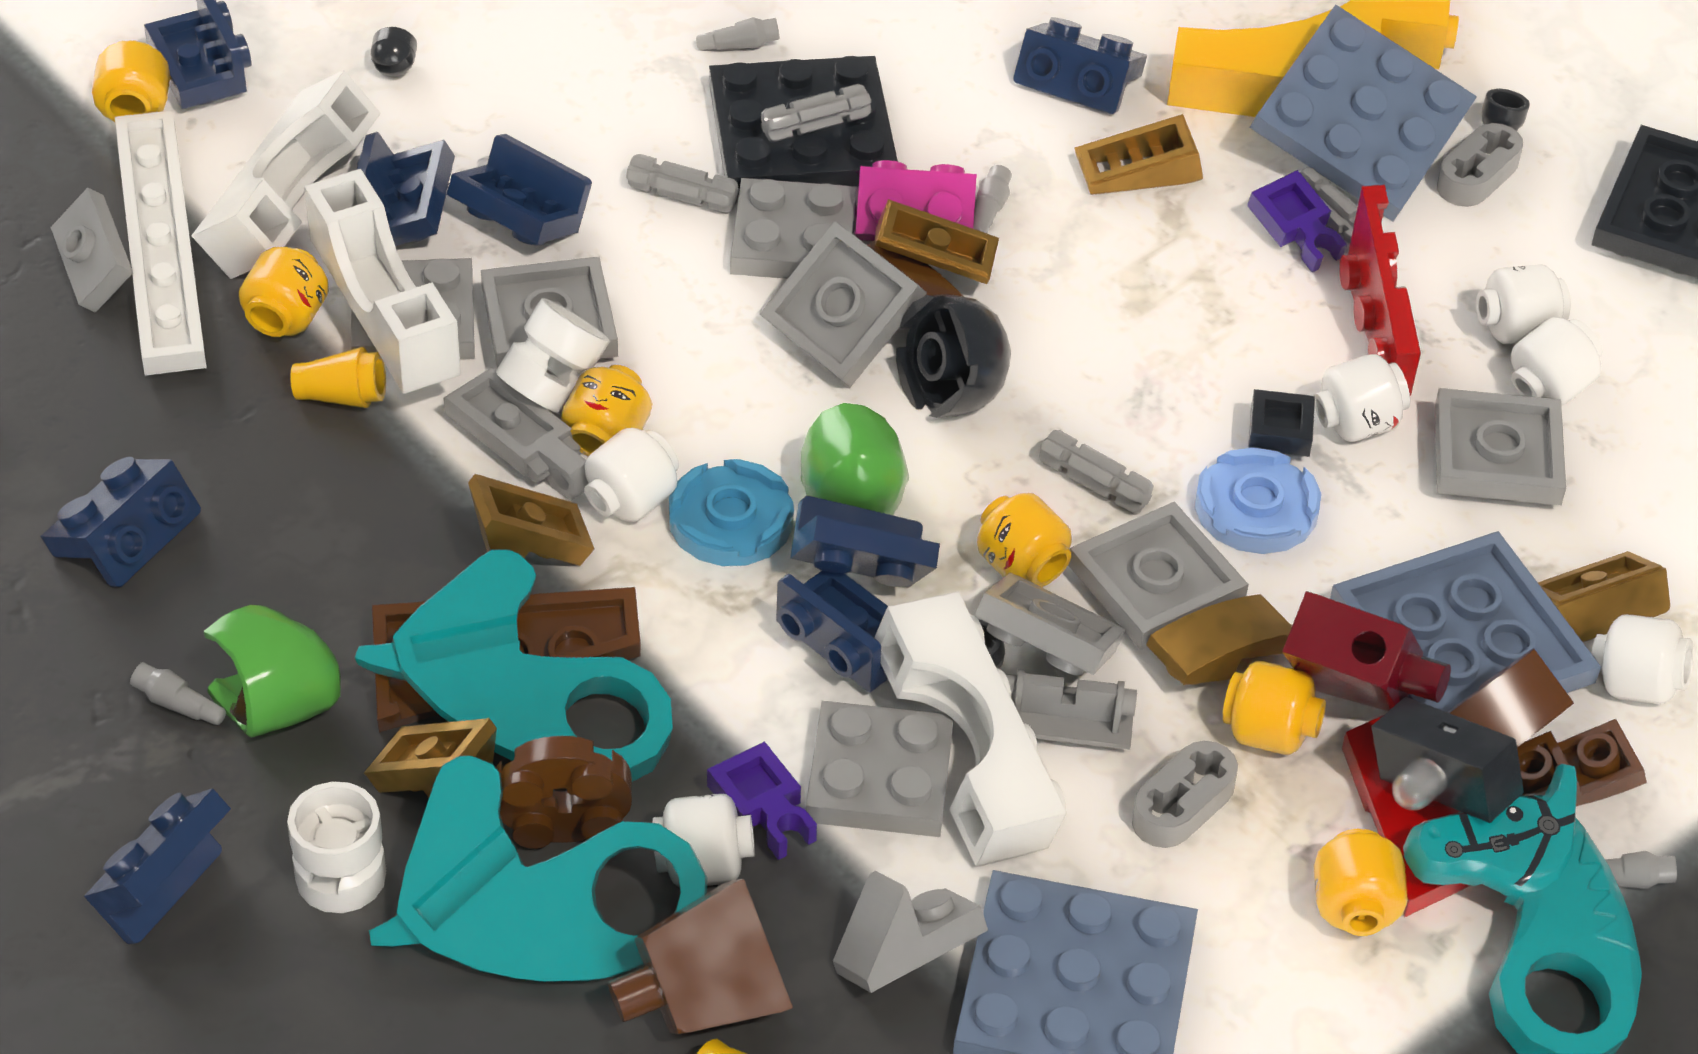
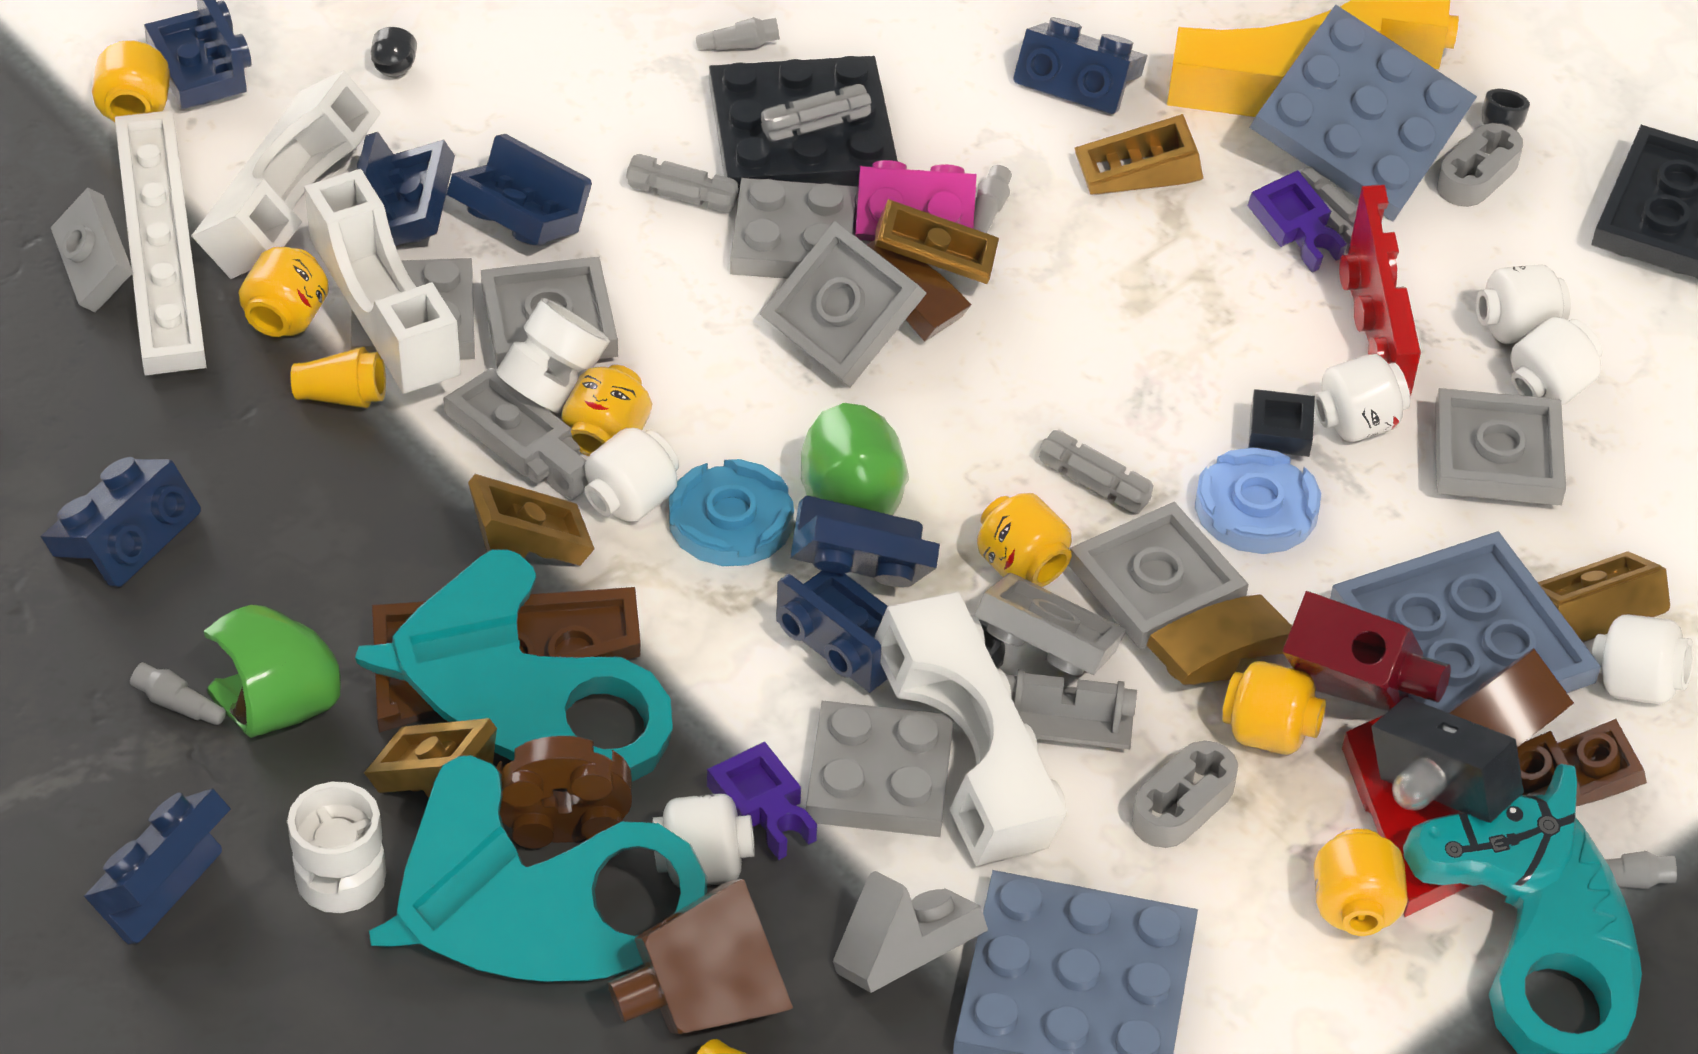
black cylinder [896,294,1011,418] -> none

